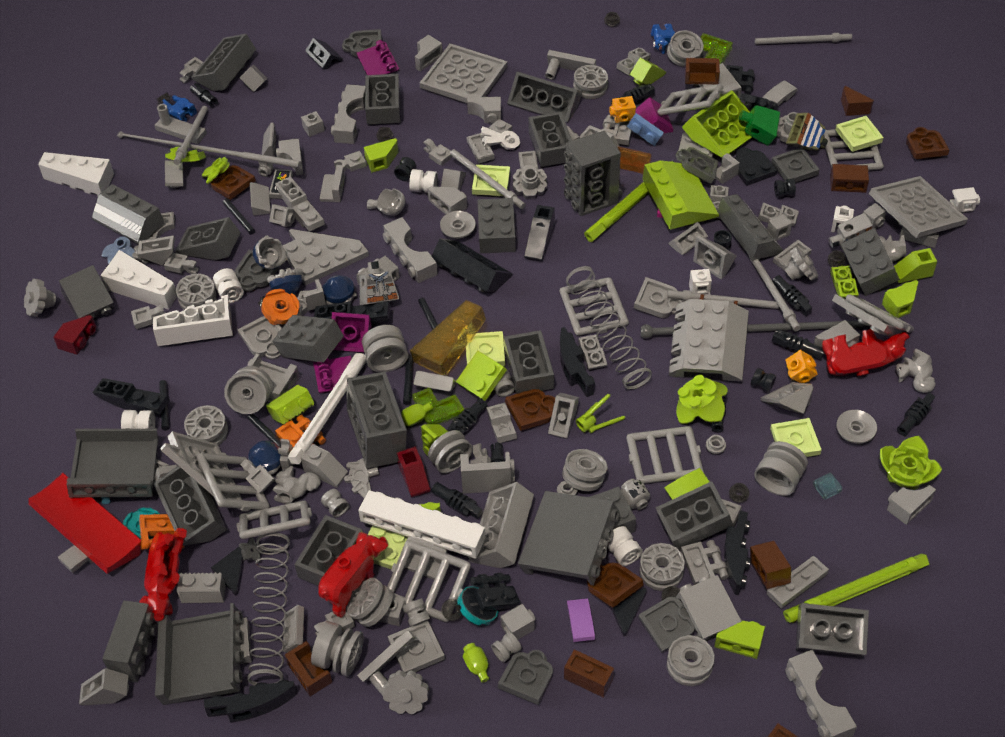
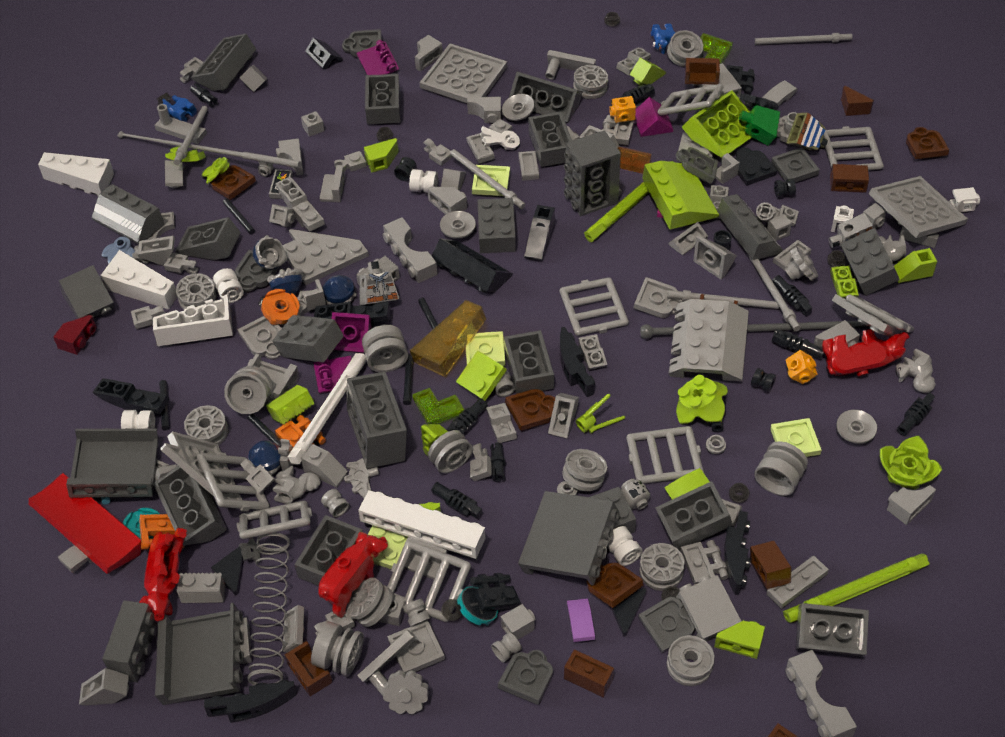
light grey plant [24,279,56,317] -> none
light grey slope [250,182,271,216] -> none
light grey slope [262,123,276,157] -> none
light grey arch [331,85,365,144] -> none
light grey hair [367,188,406,216] -> none
dark red slope [397,447,430,498] -> none
lime plant [401,402,433,427] -> none
light grey slope [414,371,456,391] -> none
light grey panel [460,452,515,494] -> none
lime plant [463,643,489,683] -> none
light grey slope [469,482,534,568] -> none
light grey plant [513,165,547,199] -> none
light grey piece [566,266,652,389] -> none
medium blue plate [627,113,664,146] -> none
white window [689,269,712,295] -> none
light grey slope [760,382,813,414] -> none
clear light blue plate [813,472,843,500] -> none
yellowish green plate [835,116,884,152] -> none
lime slope [882,280,918,318] -> none
none -> light grey dish [502,94,535,121]
none -> light grey wheel [756,202,774,222]

